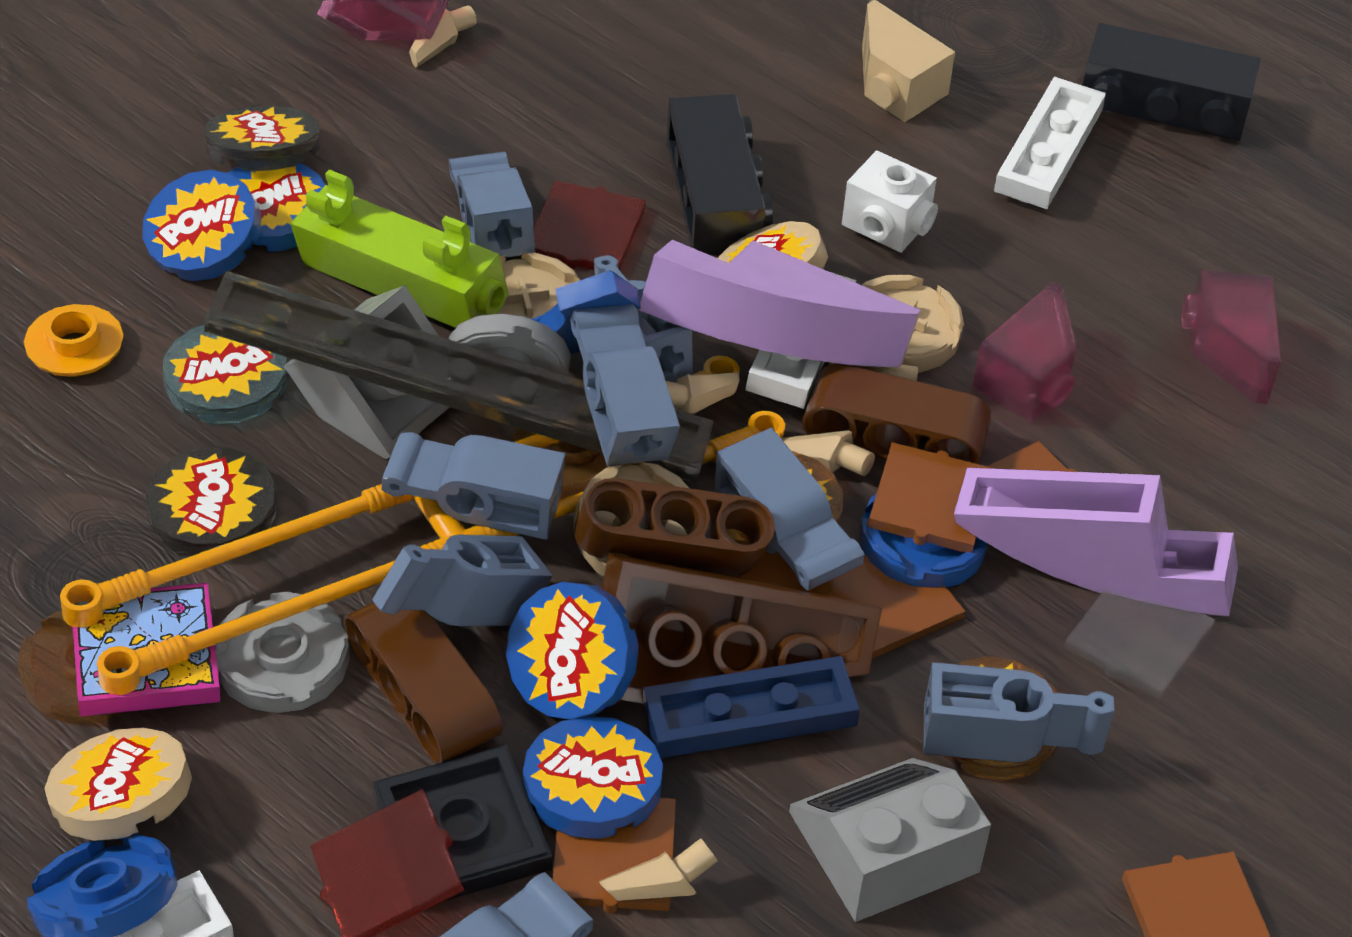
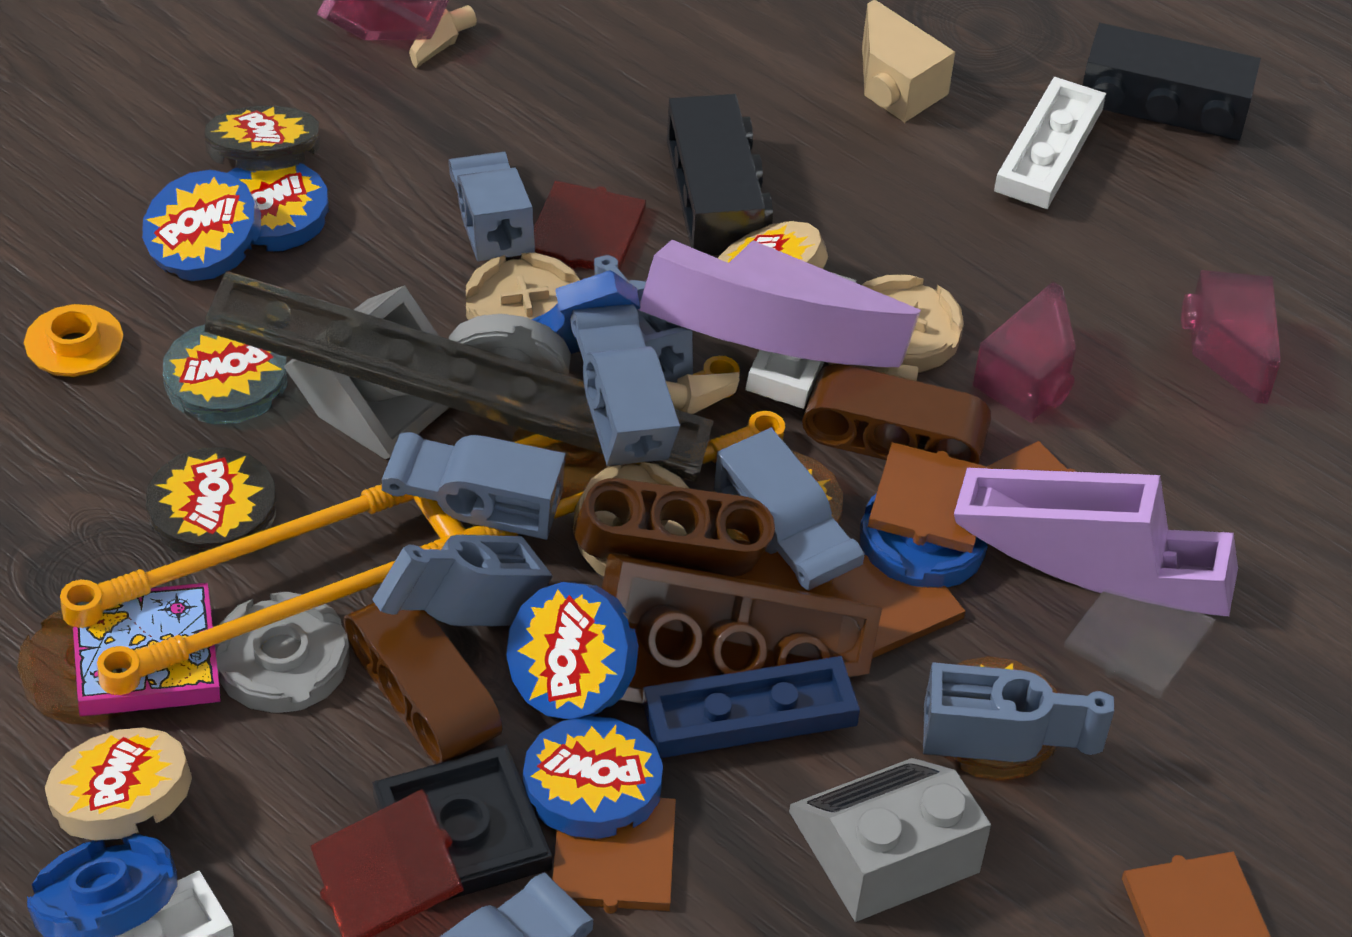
lime brick [290,169,509,328] -> none
tan bar [599,838,718,901] -> none
tan bar [782,431,875,476] -> none
white brick [842,150,938,253] -> none

